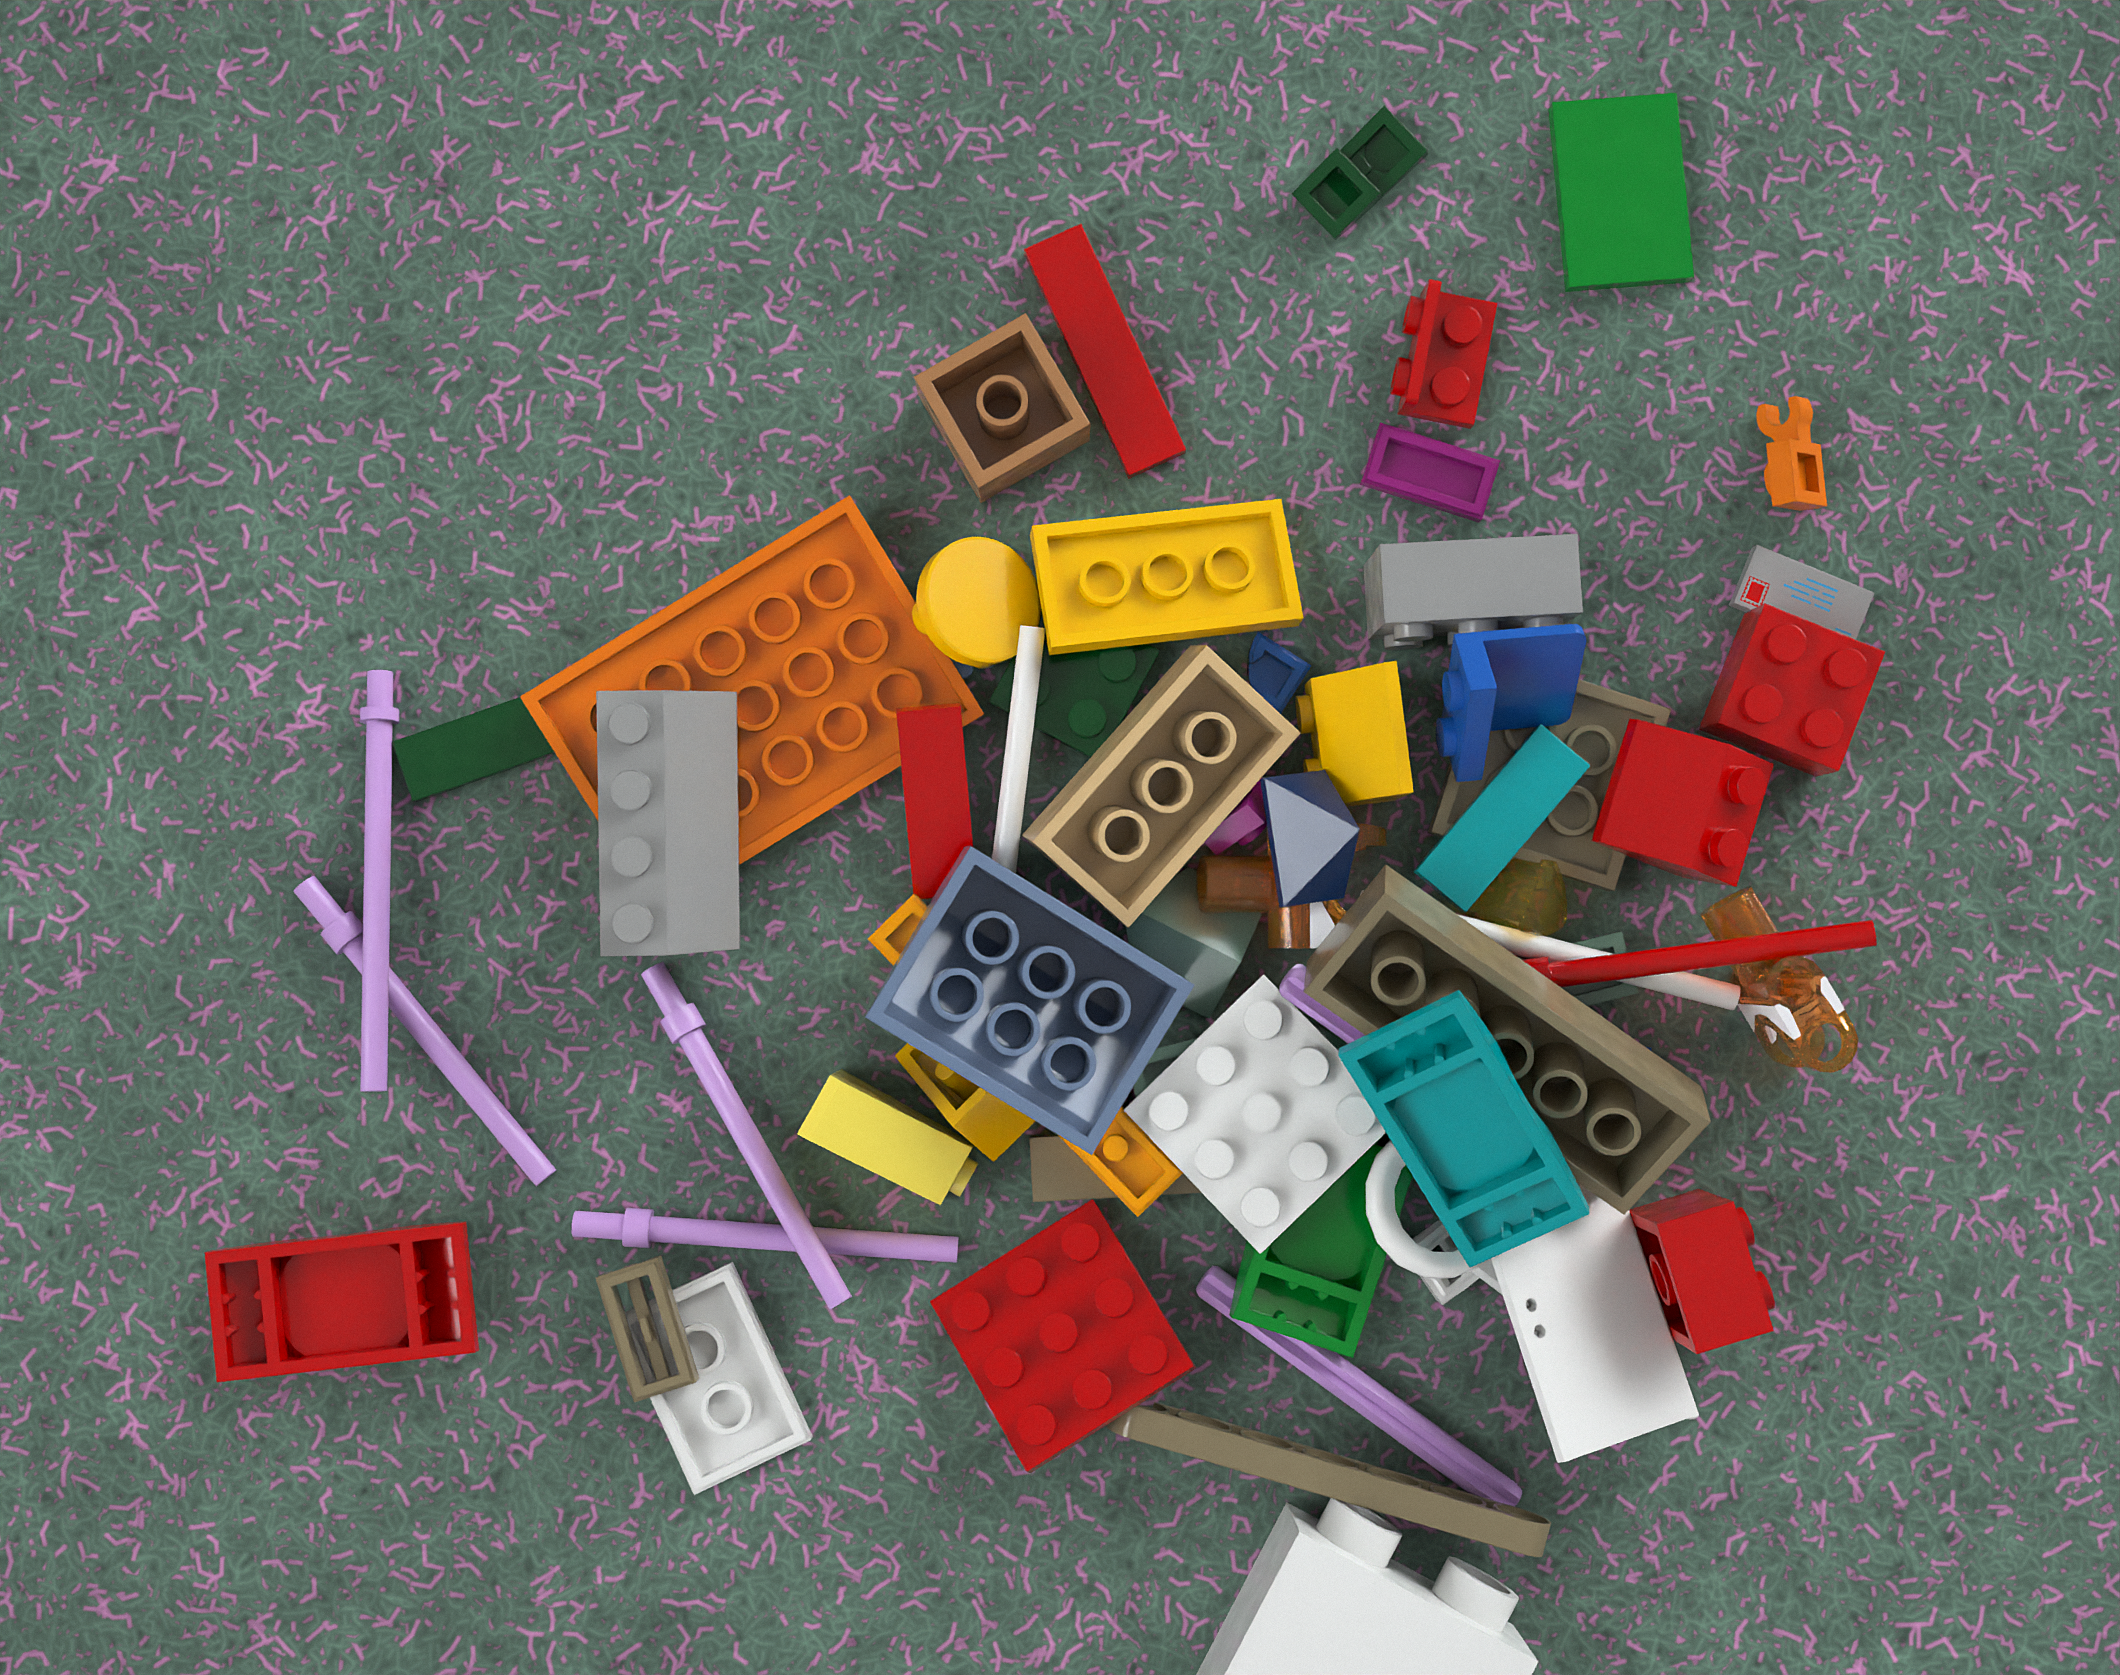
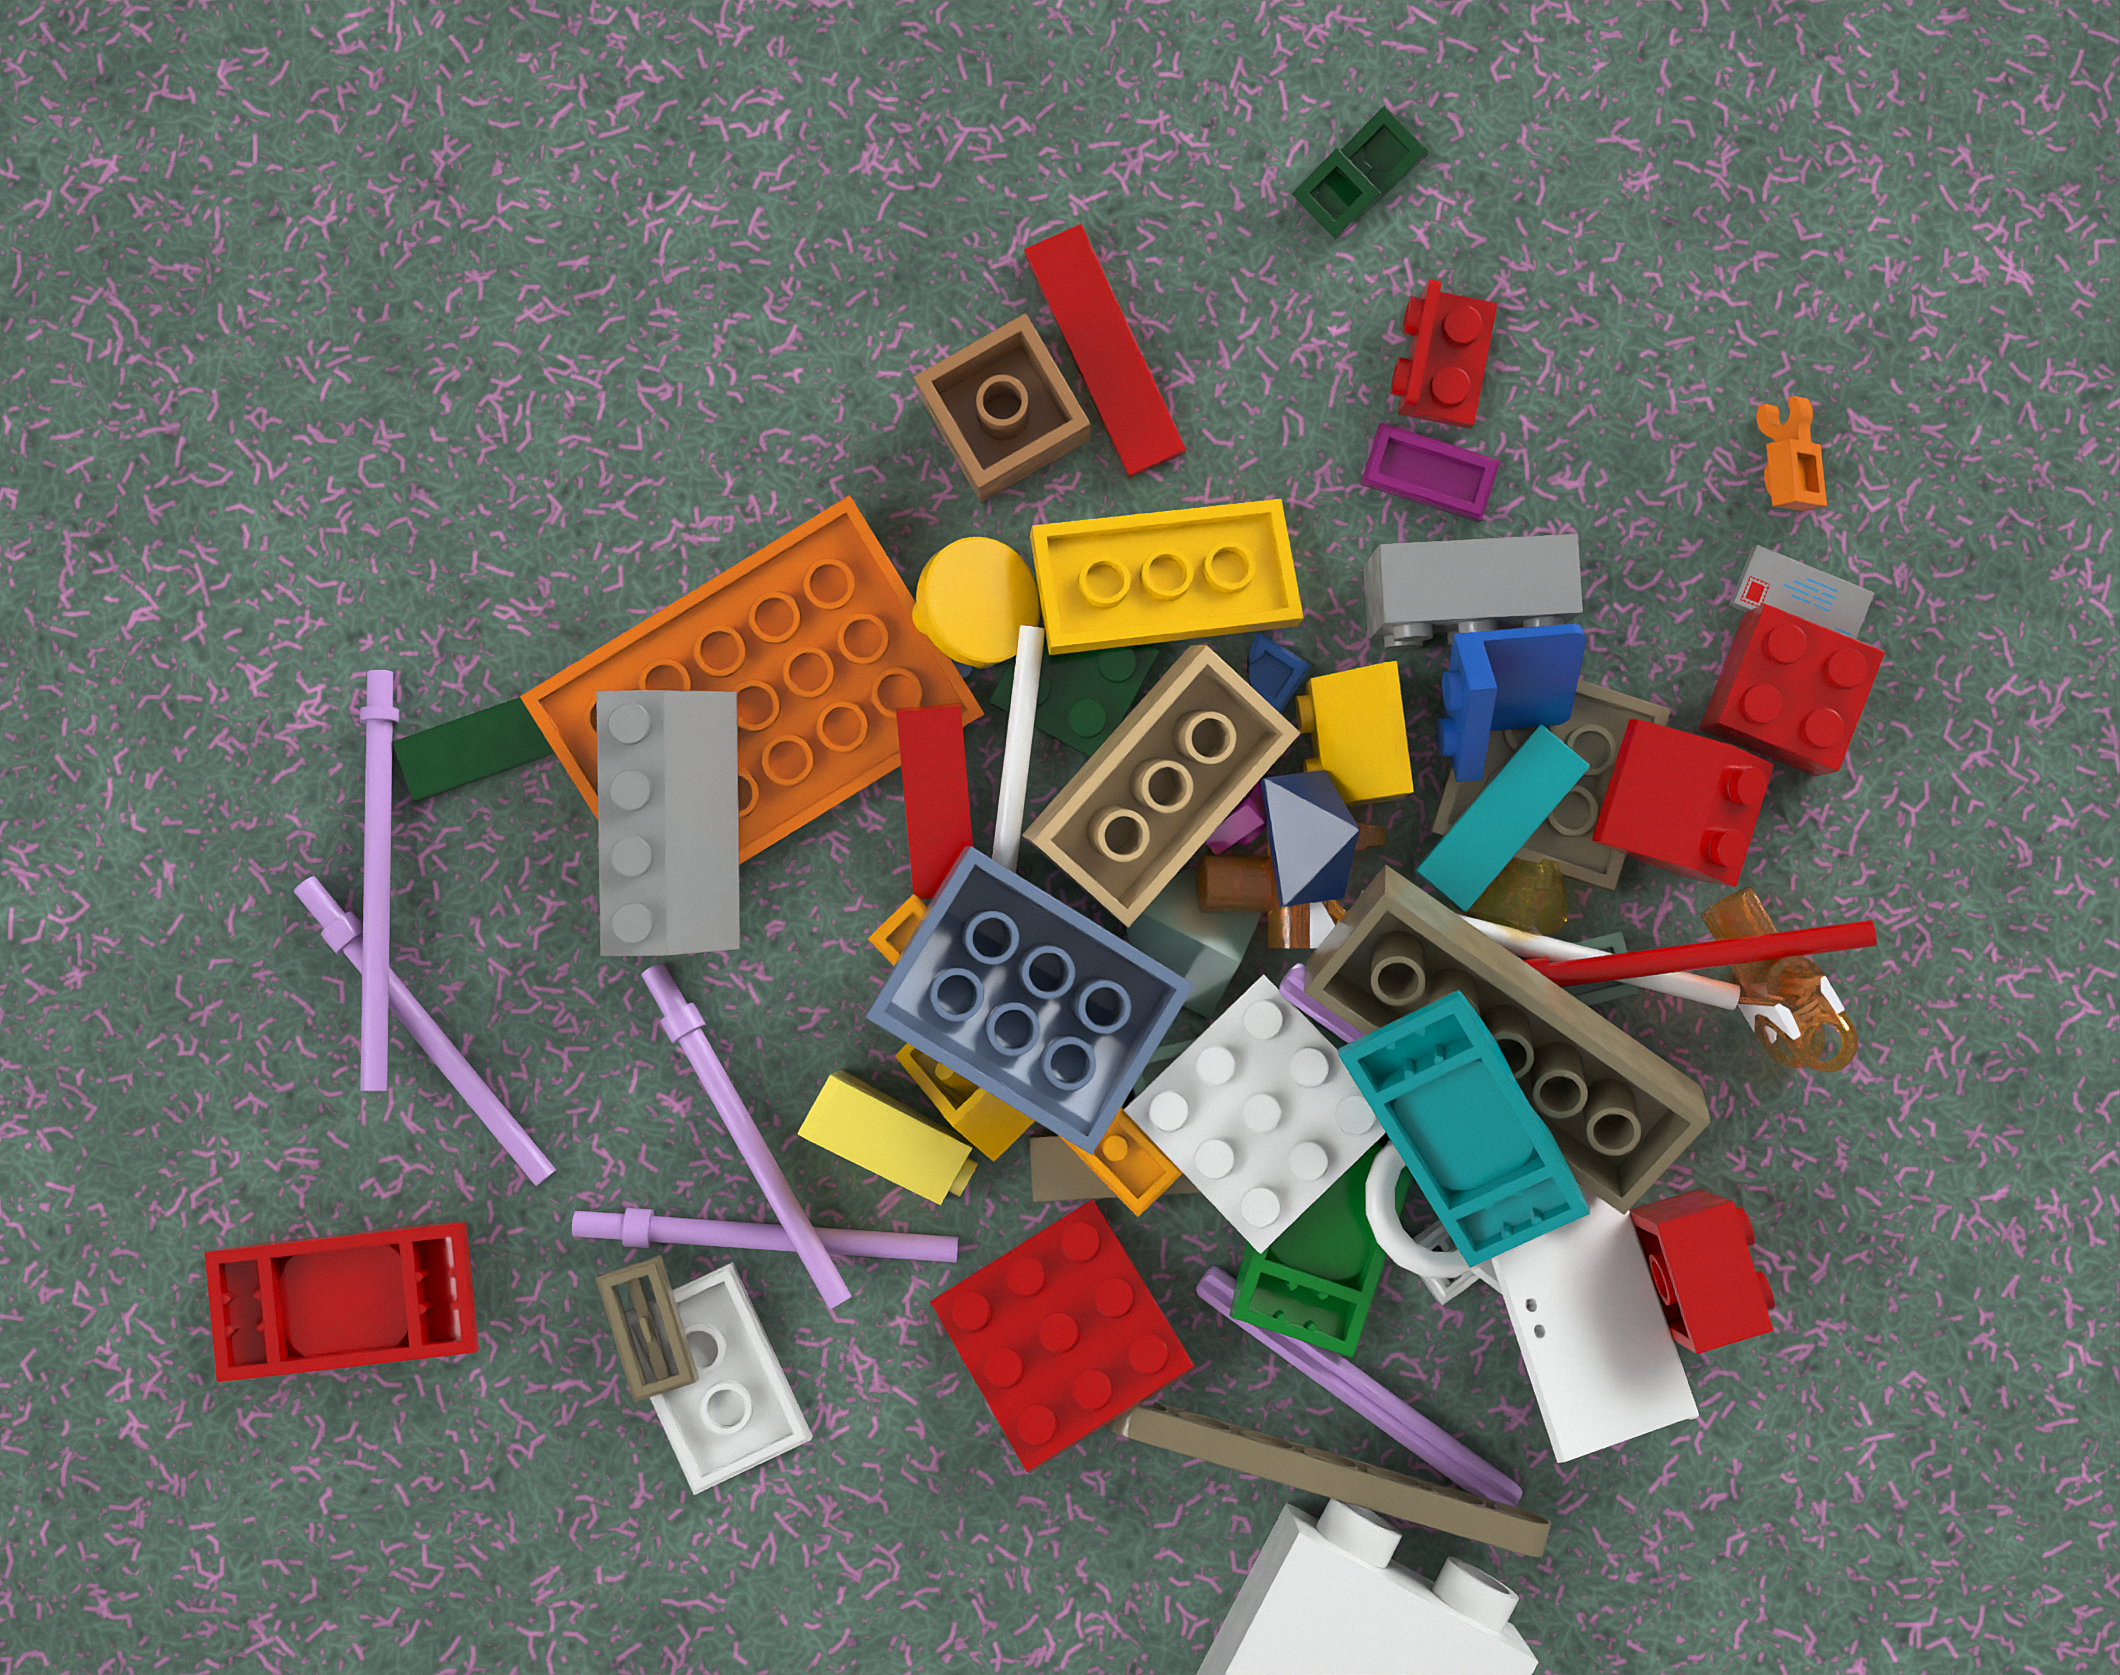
green tile [1548,93,1694,292] -> none

